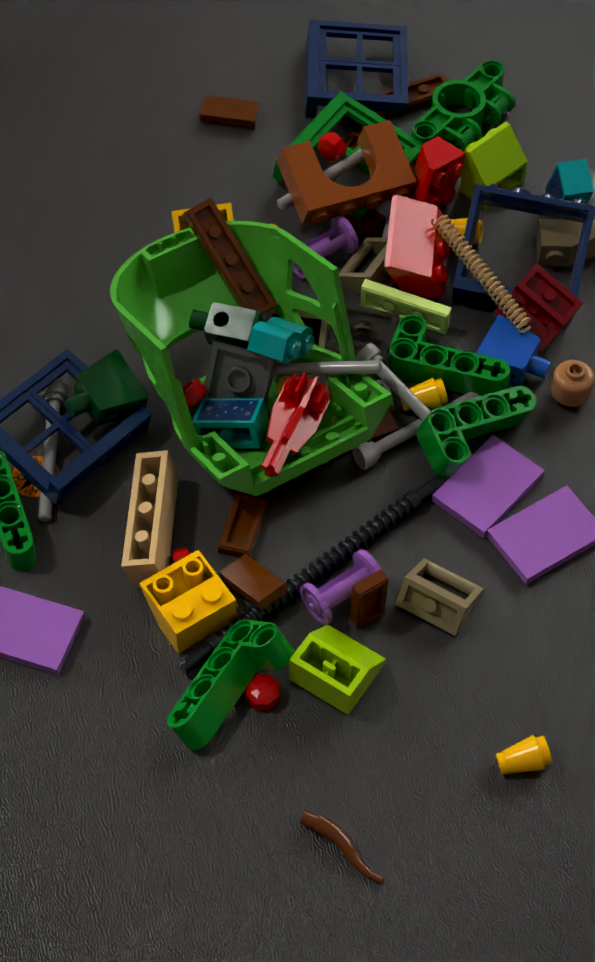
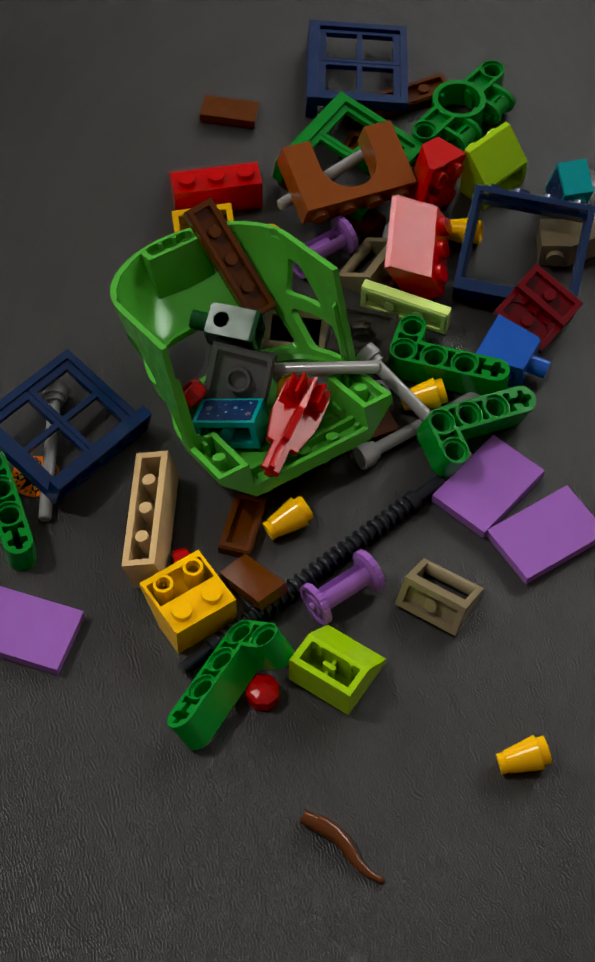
dark green torso [64,349,149,426] -> none
teal brick [247,317,314,364] -> none
red tile [318,132,347,162] -> none
reddish brown tile [350,569,389,629] -> none
tan piece [431,215,531,333] -> none
medium nougat head [551,360,595,407] -> none
none -> red slope [168,162,263,211]
none -> yellow cone [262,496,314,540]

